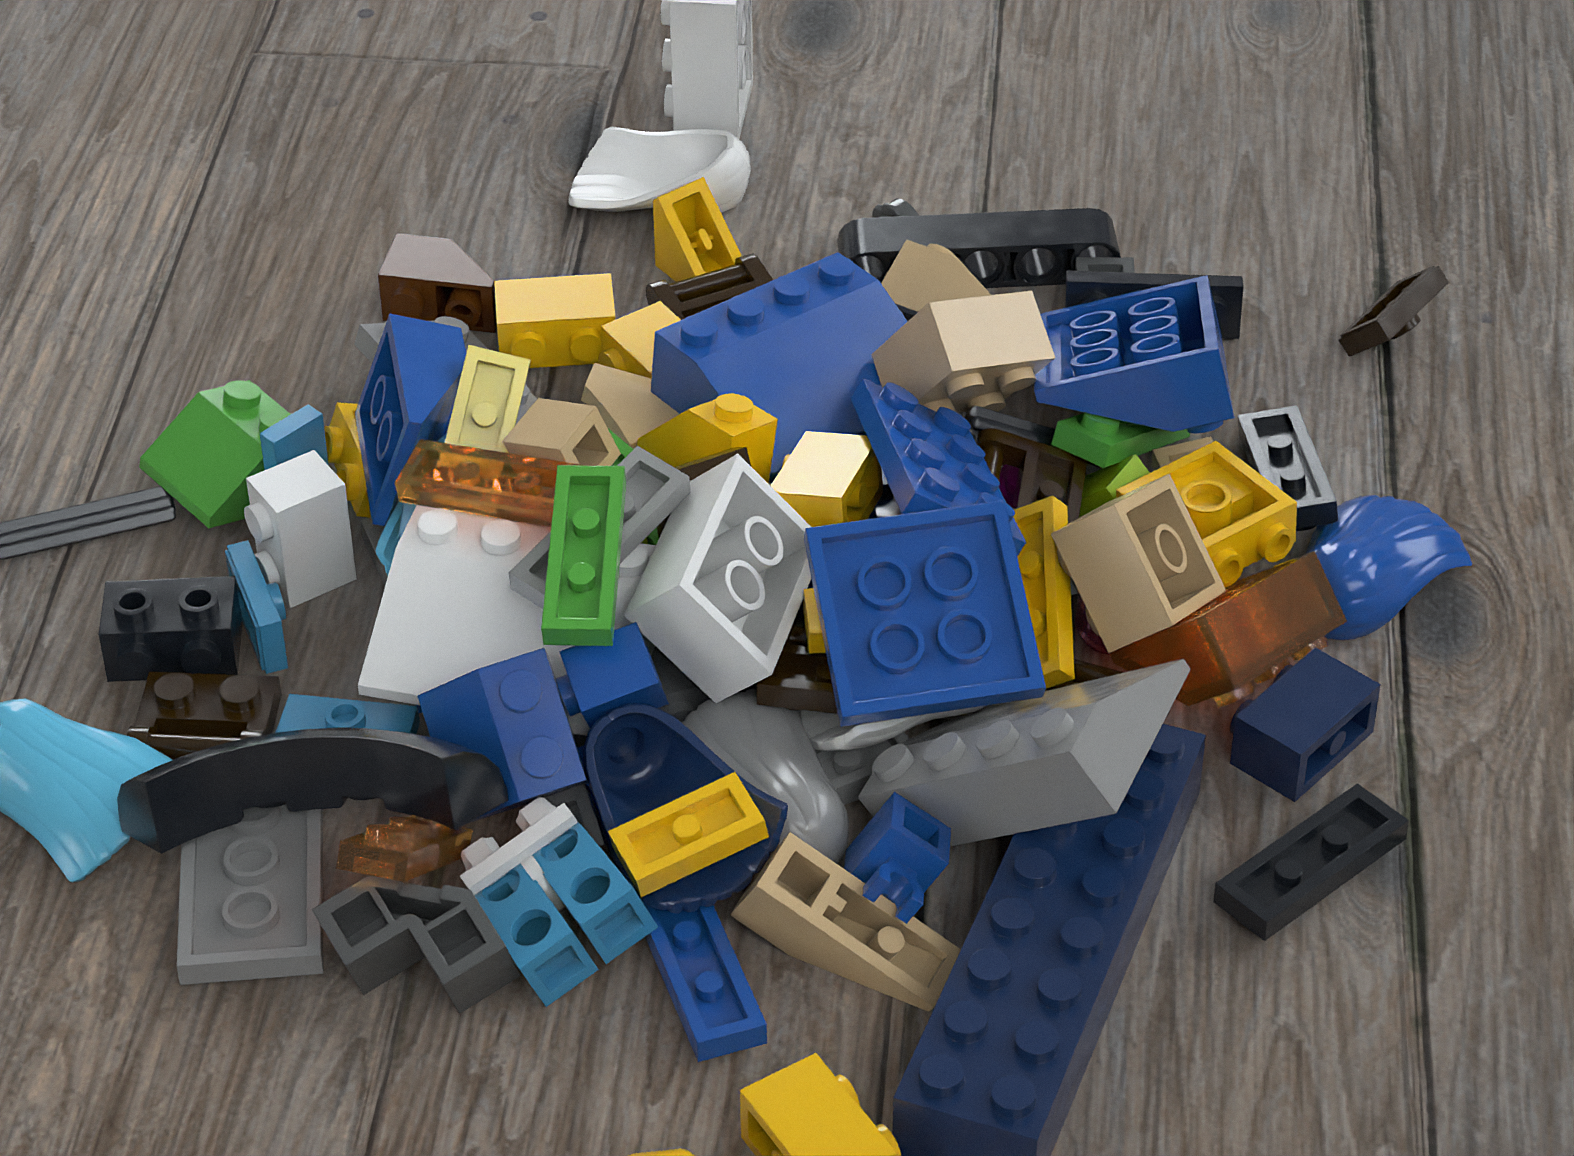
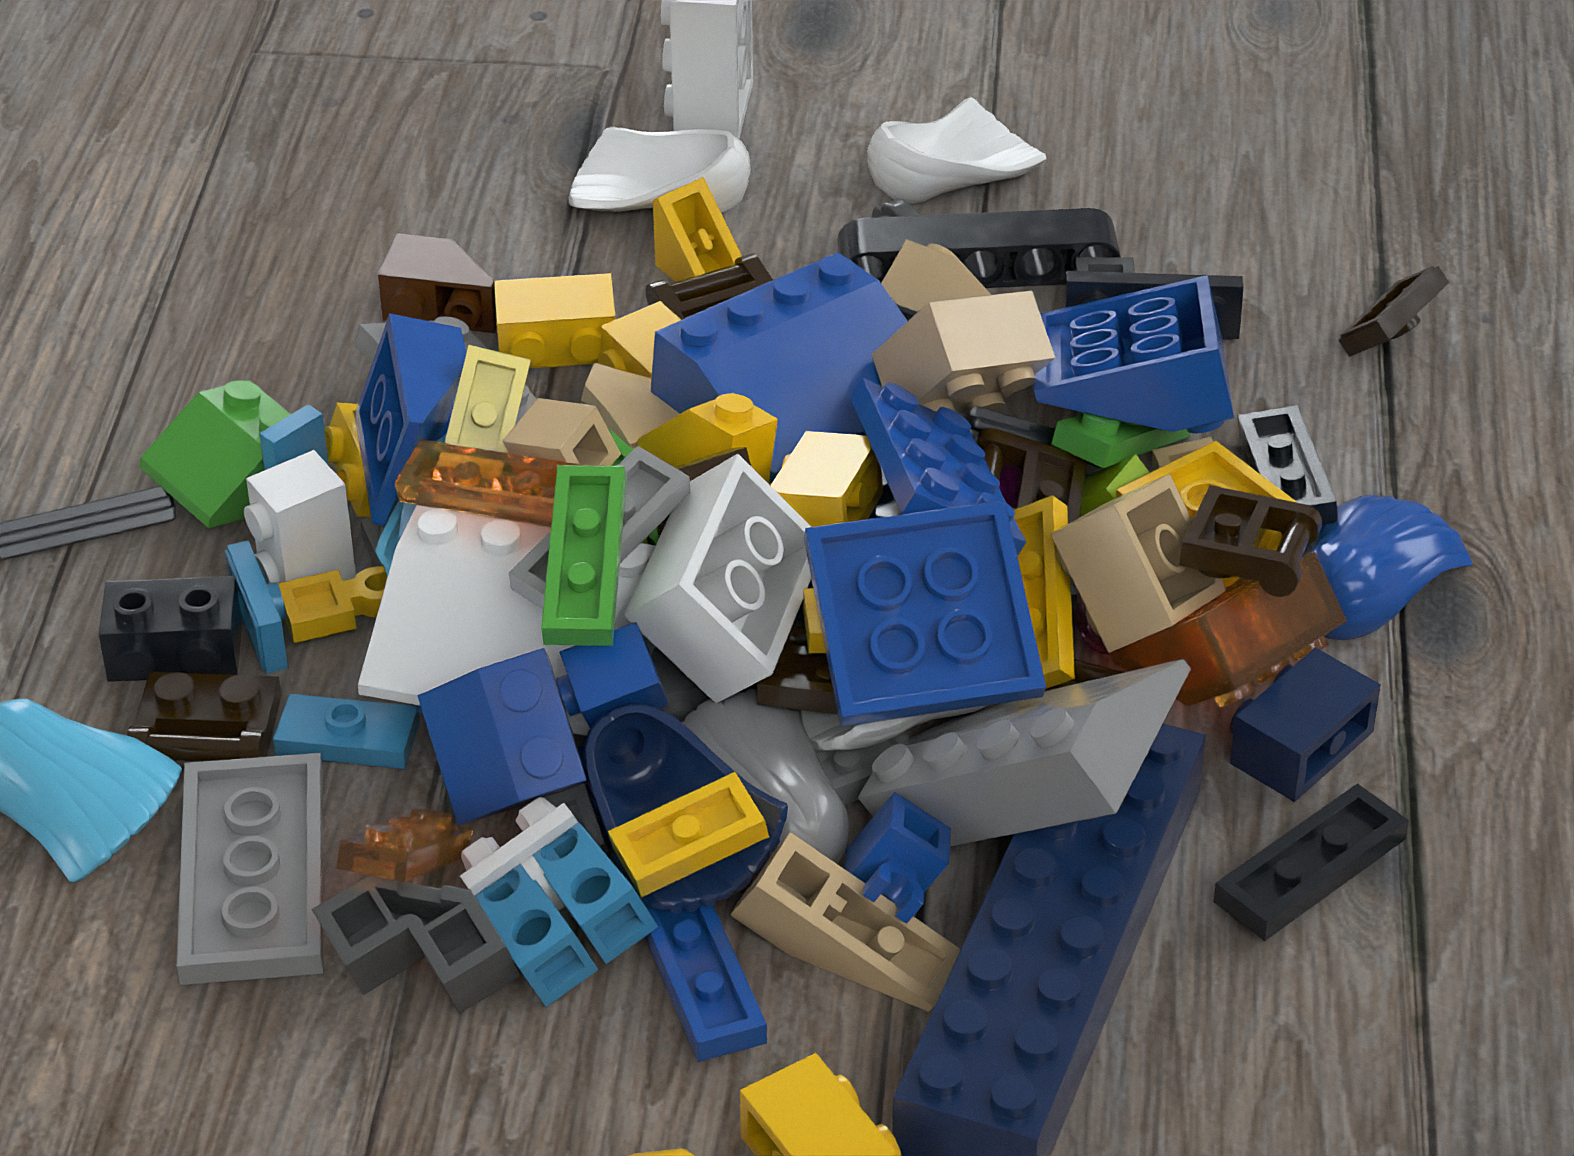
black brick [117,728,509,854] -> none
none -> yellow plate [277,566,387,643]
none -> white hair [867,97,1047,204]
none -> dark brown plate [1179,486,1322,597]

